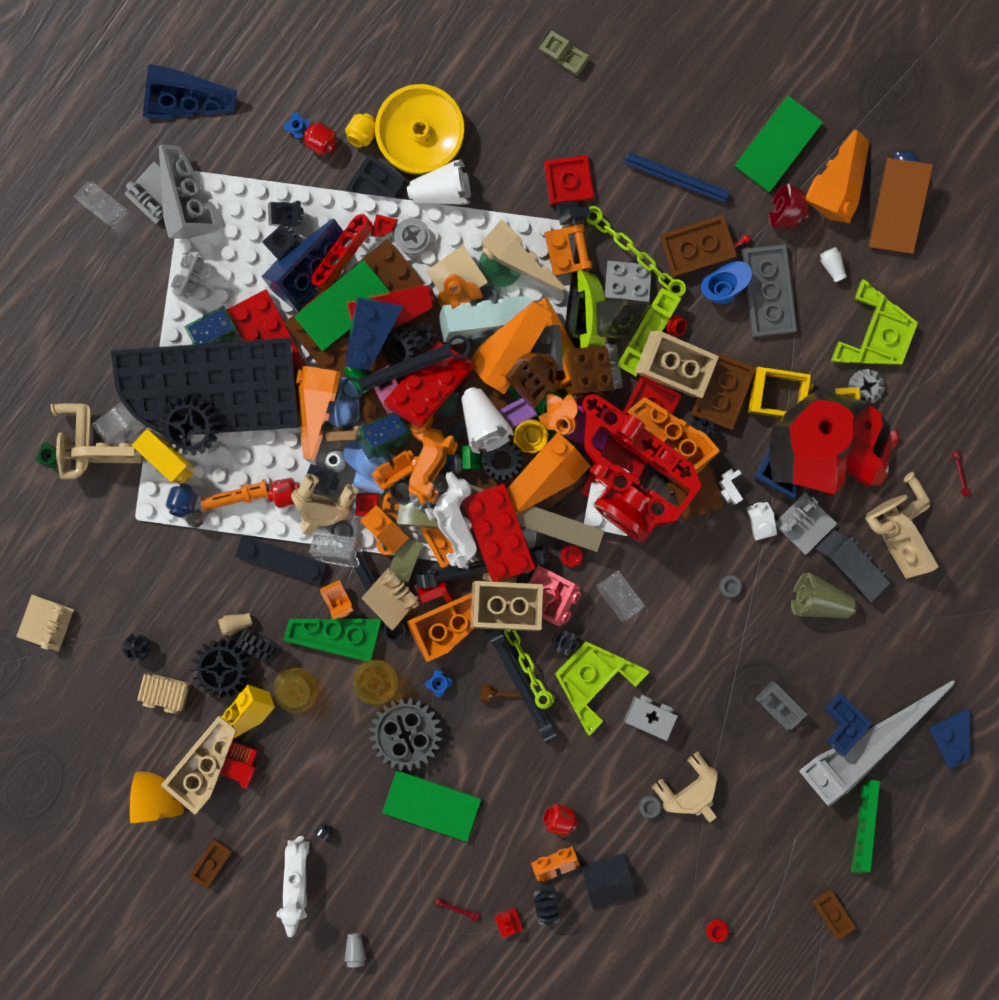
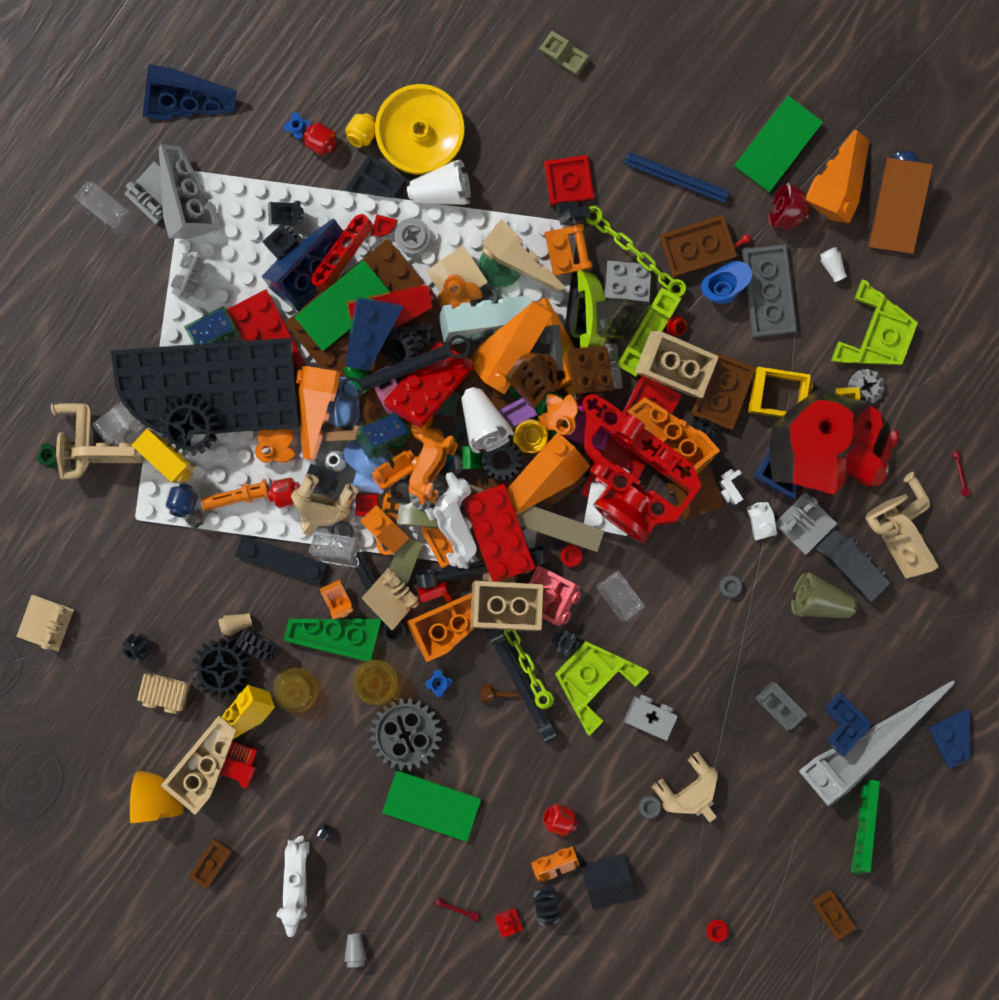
none -> orange plate [255,429,295,463]

